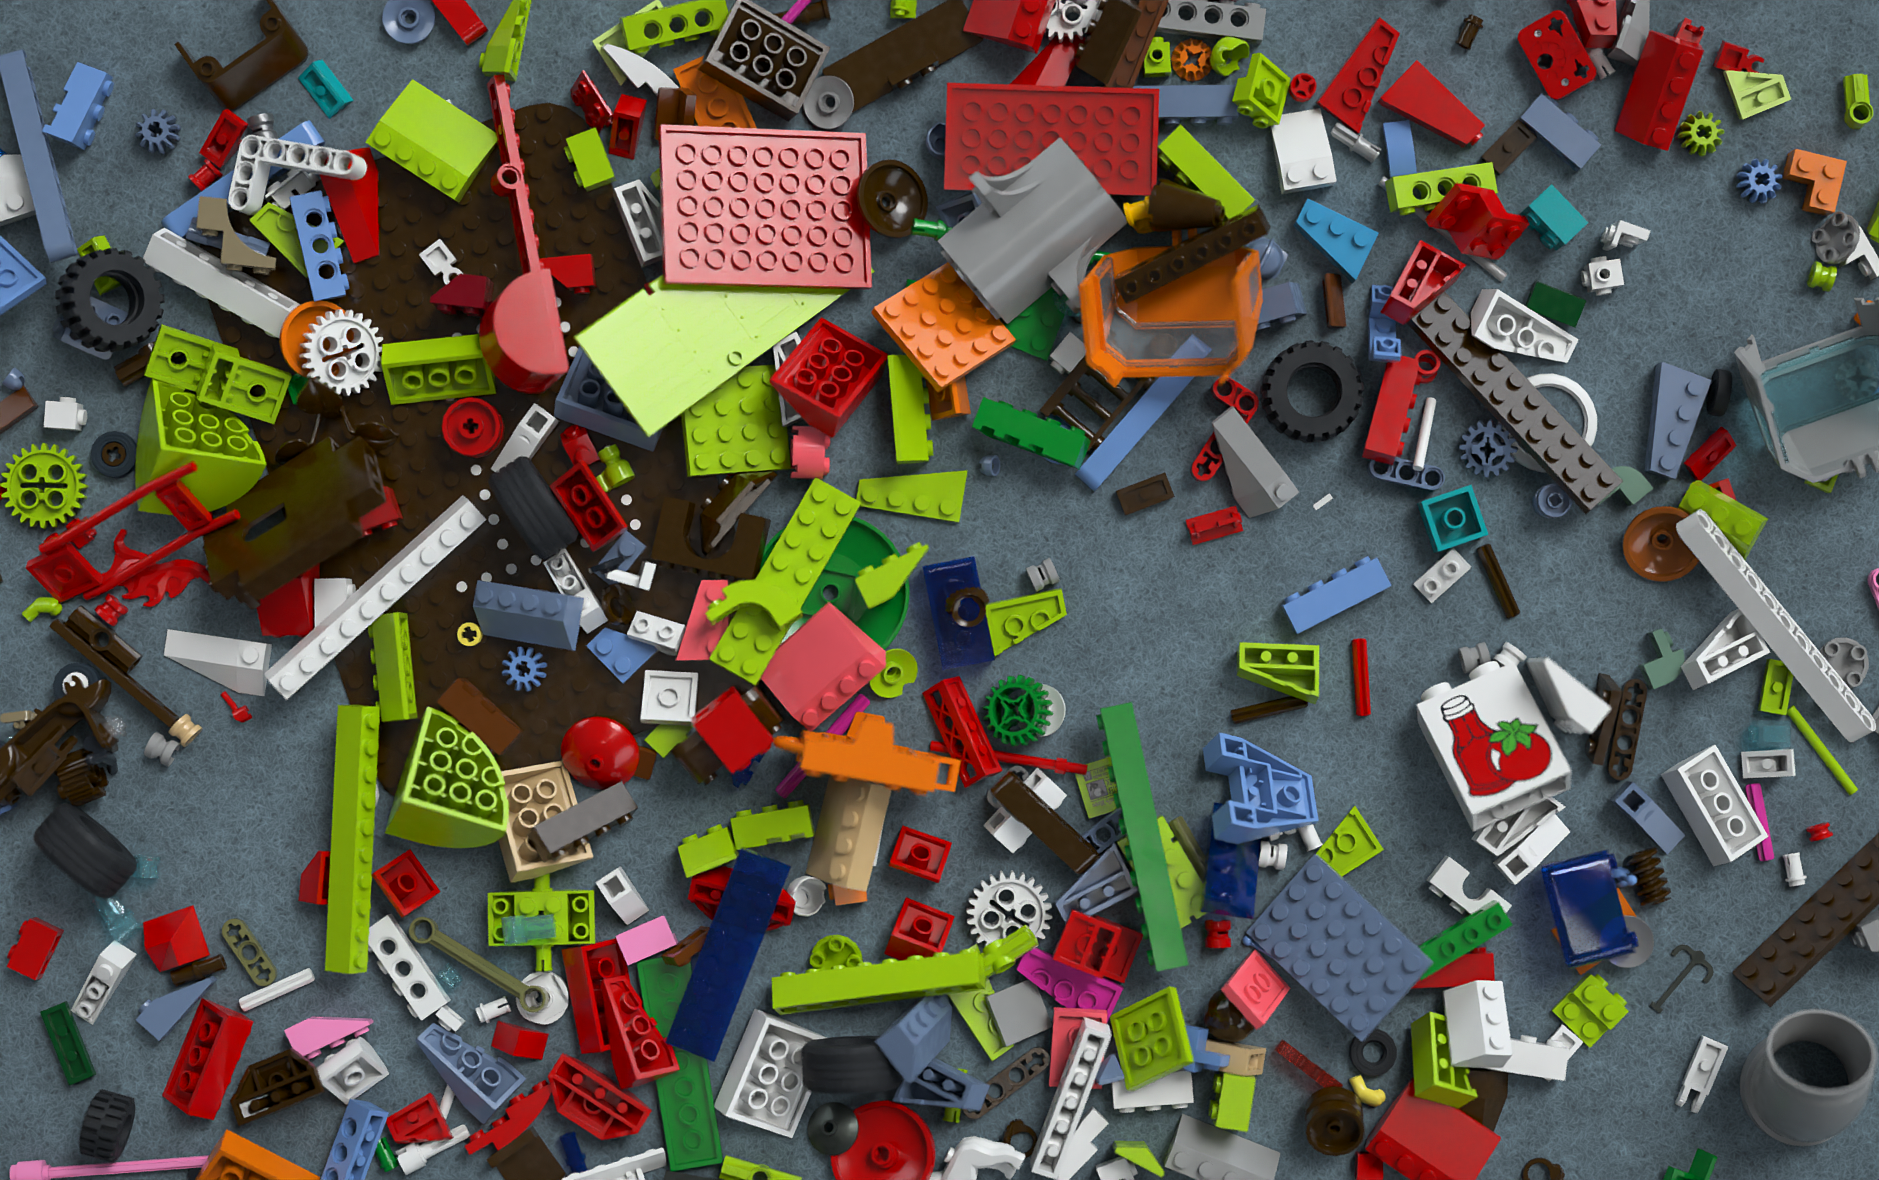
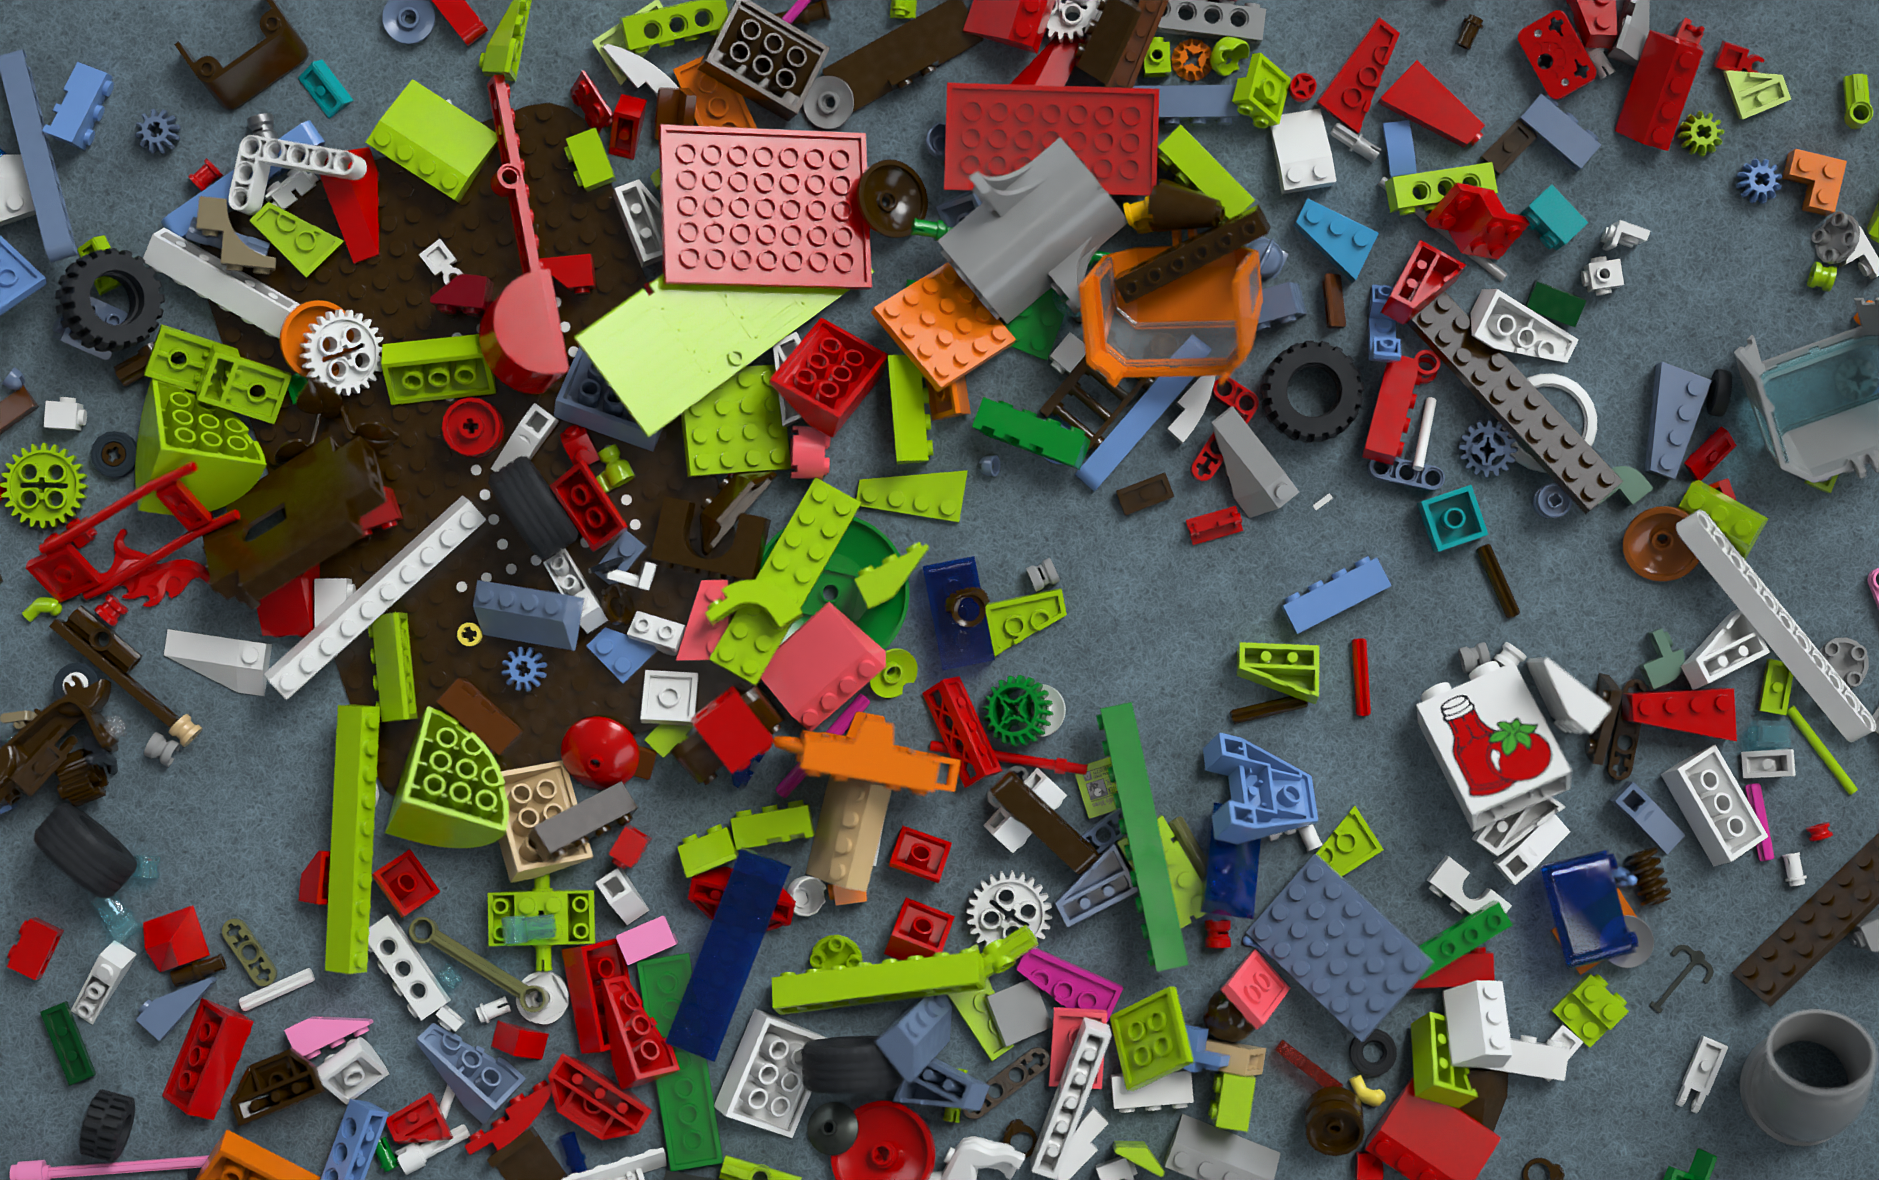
red slope [199,109,248,168] -> none
red hand [220,691,252,723] -> none
medium blue brick [290,190,350,302] -> none
reddish brown plate [661,926,718,967] -> none
red bracket [1052,909,1143,983] -> none
sand blue slope [1095,1054,1125,1085] -> none
white wheel [1257,841,1287,870] -> none
white plate [1414,548,1471,603] -> none
none -> red brick [609,825,652,869]
none -> white slope [1166,376,1215,445]
none -> red wedge [1622,687,1737,741]

